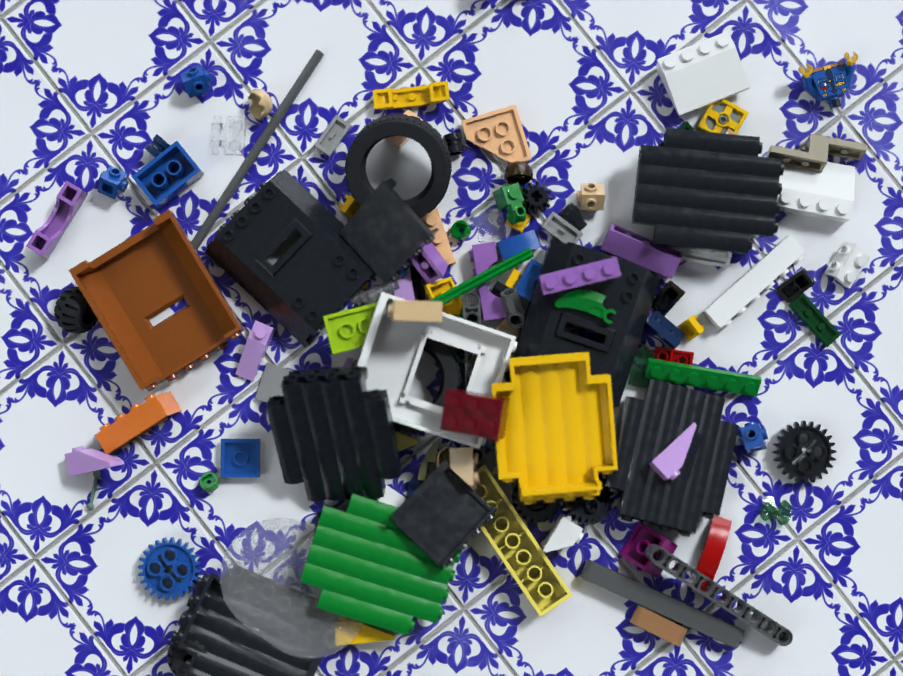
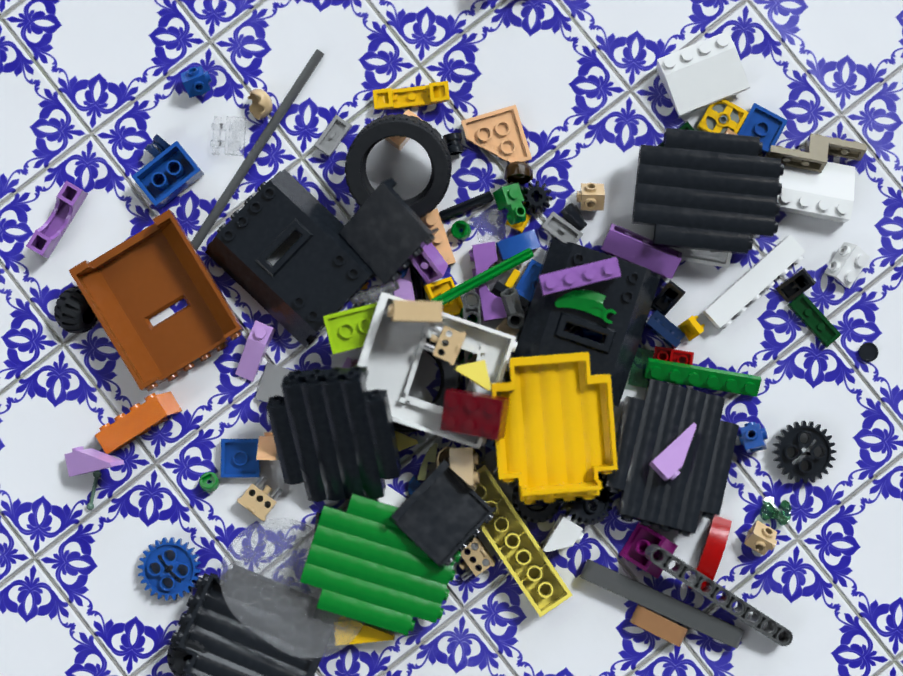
blue brick [97,166,128,200] -> none
yellow tile [339,195,360,218] -> none
torso [798,52,858,109] -> none
none -> tan piece [237,475,283,521]
none -> light nougat slope [256,432,279,460]
none -> tan piece [421,323,466,366]
none -> black axle [439,191,493,221]
none -> light yellow slope [453,360,491,391]
none -> tan piece [454,536,495,581]
none -> blue plate [737,103,788,154]
none -> tan brick [744,520,777,555]
none -> black piece [858,343,878,362]

